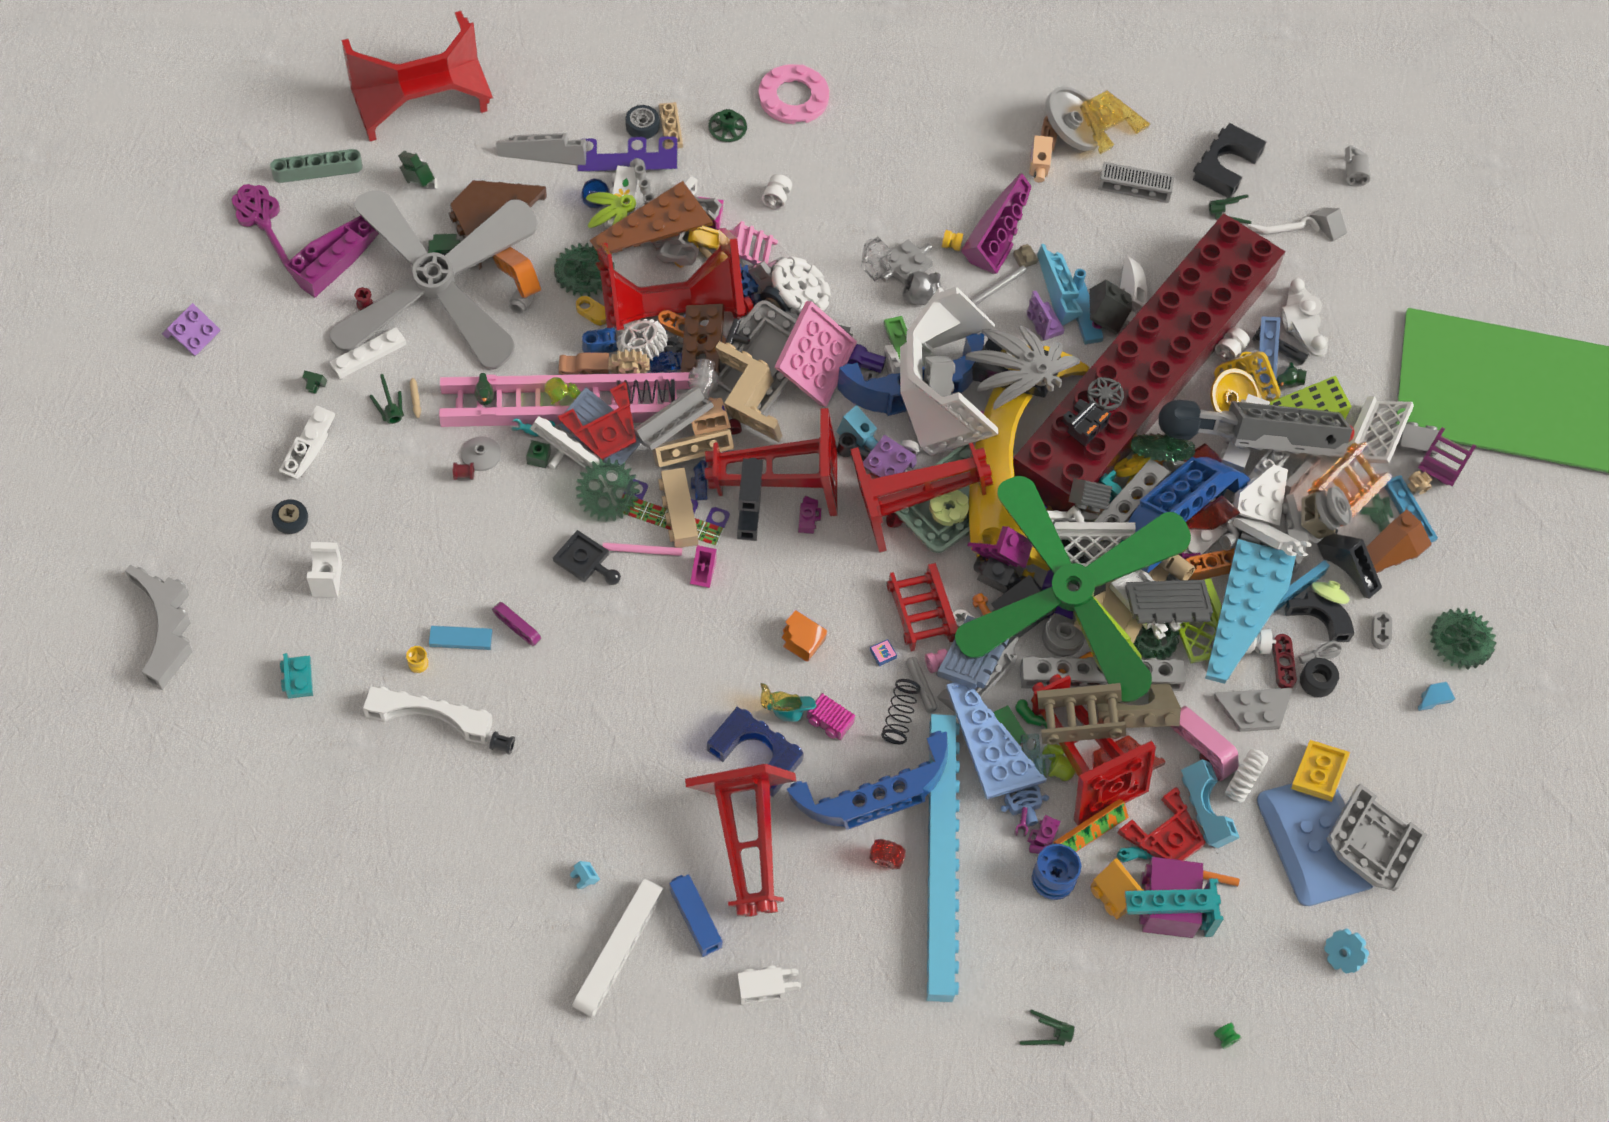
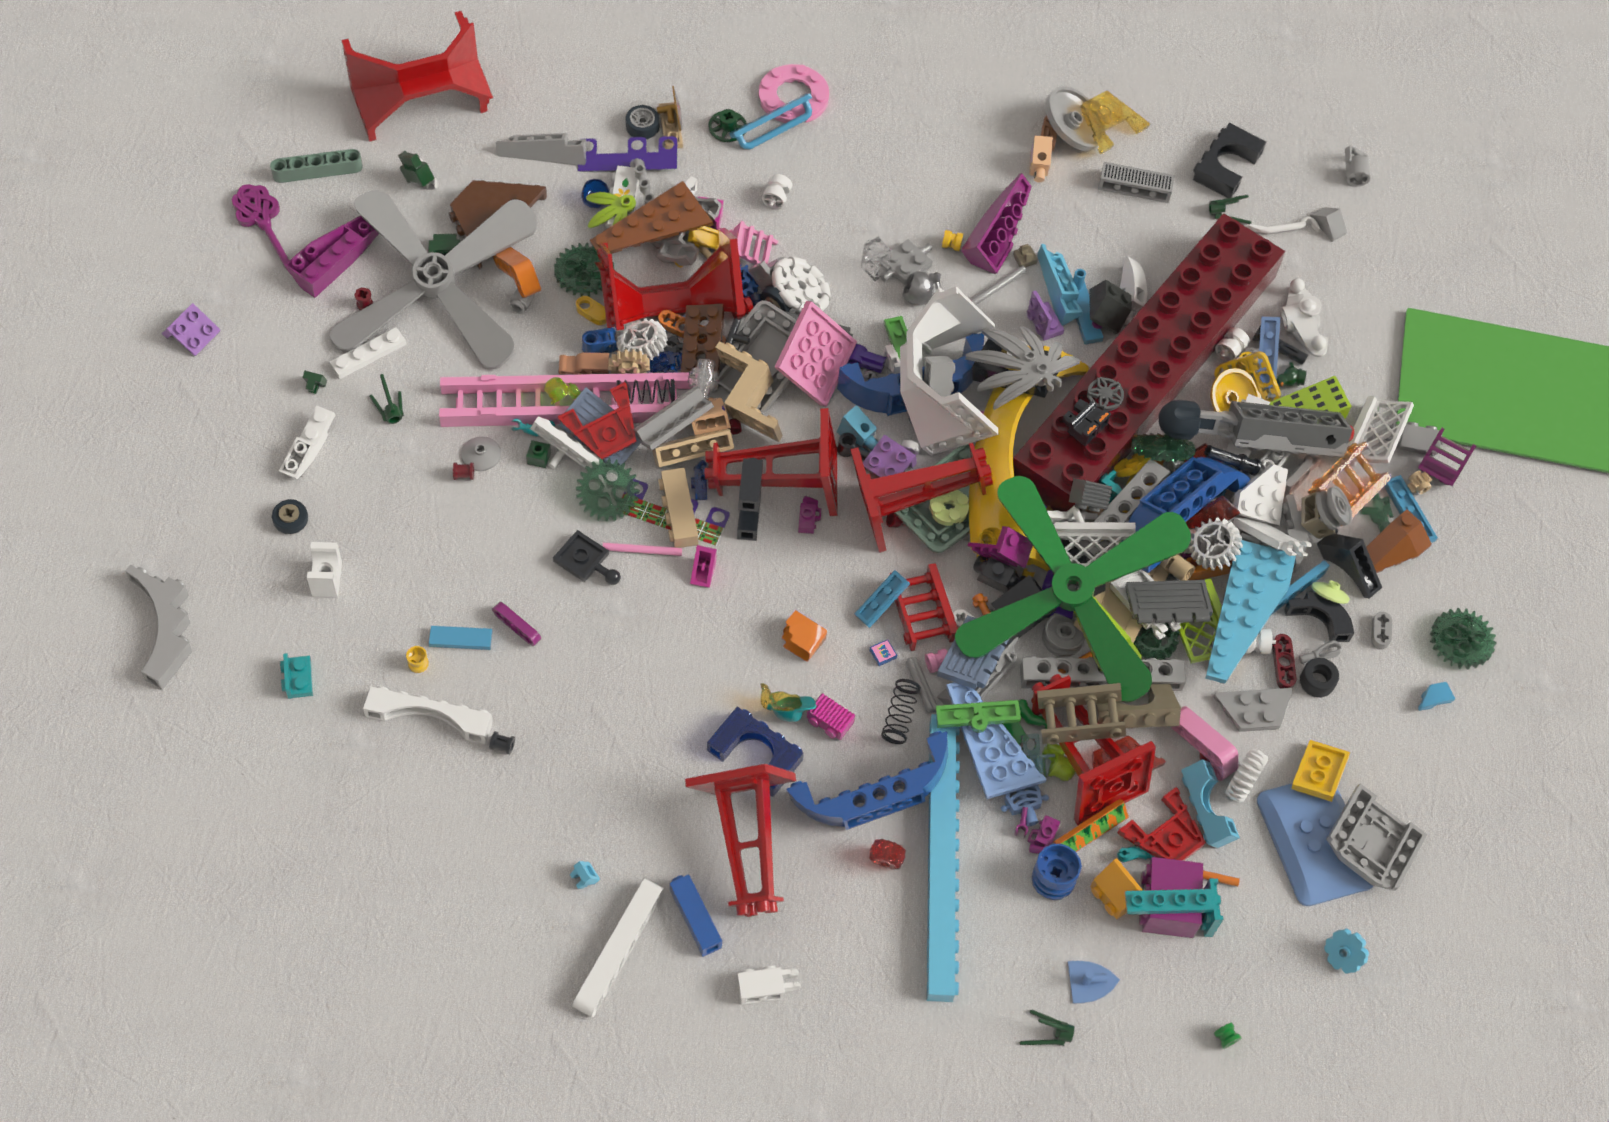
tan piece [410,378,421,418] -> none
dark green animal [474,373,494,405] -> none
none -> pearl gold shield [657,86,682,131]
none -> dark azure piece [729,93,812,150]
none -> dark azure tile [854,570,910,628]
none -> bright green hinge [935,700,1021,733]
none -> medium blue shield [1068,961,1120,1004]
none -> white gear [1189,518,1243,571]
none -> black pin [1204,445,1261,476]

